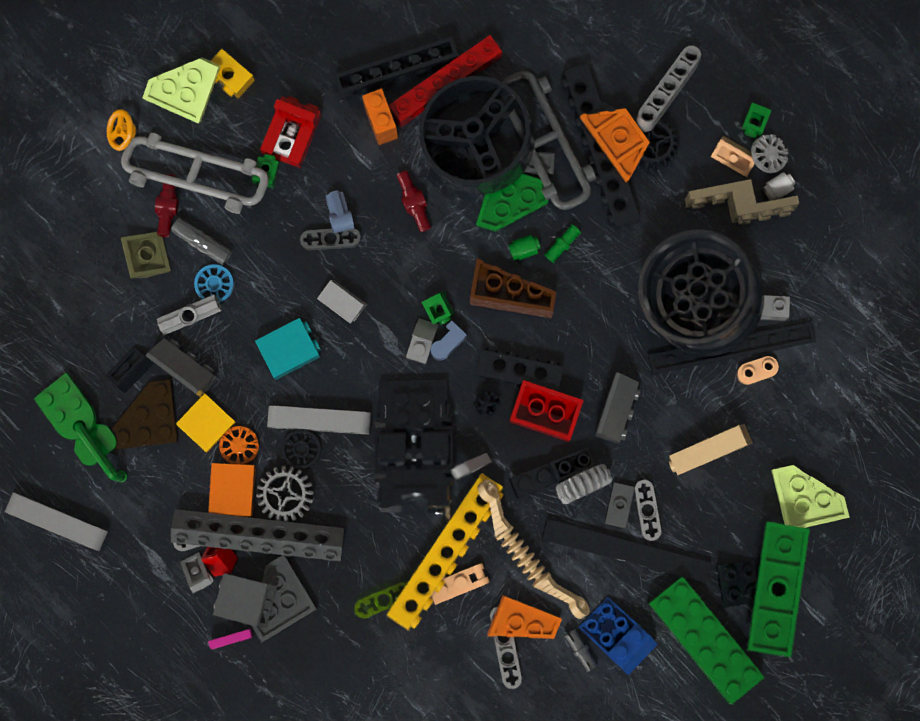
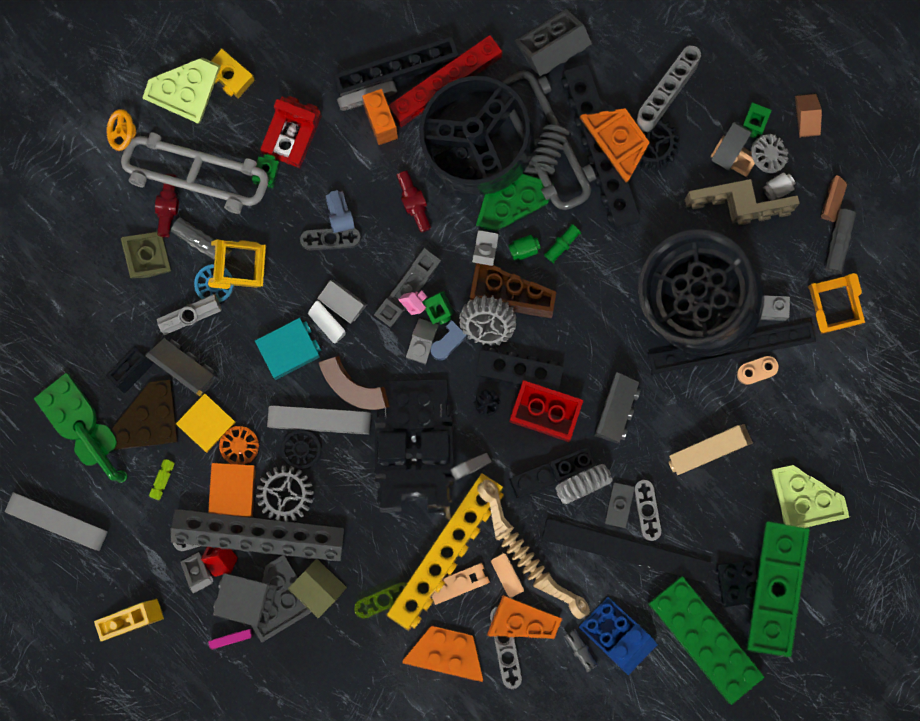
none -> yellow slope [94,599,164,641]
none -> lime axle [149,459,174,500]
none -> yellow piece [208,239,266,289]
none -> olive slope [288,559,347,618]
none -> white slope [308,301,346,343]
none -> tile [319,356,390,410]
none -> light grey beam [337,81,397,111]
none -> dark grey slope [374,248,441,327]
none -> bright pink tile [398,290,427,315]
none -> orange wing [403,626,483,682]
none -> light grey gear [460,294,516,347]
none -> light grey slope [472,230,499,266]
none -> light nougat slope [491,554,524,598]
none -> dark grey slope [515,9,592,76]
none -> dark grey piece [531,125,569,173]
none -> dark grey slope [711,122,752,170]
none -> nougat slope [795,94,822,137]
none -> light orange piece [808,273,865,334]
none -> nougat slope [821,175,847,222]
none -> dark grey axle [825,209,856,274]

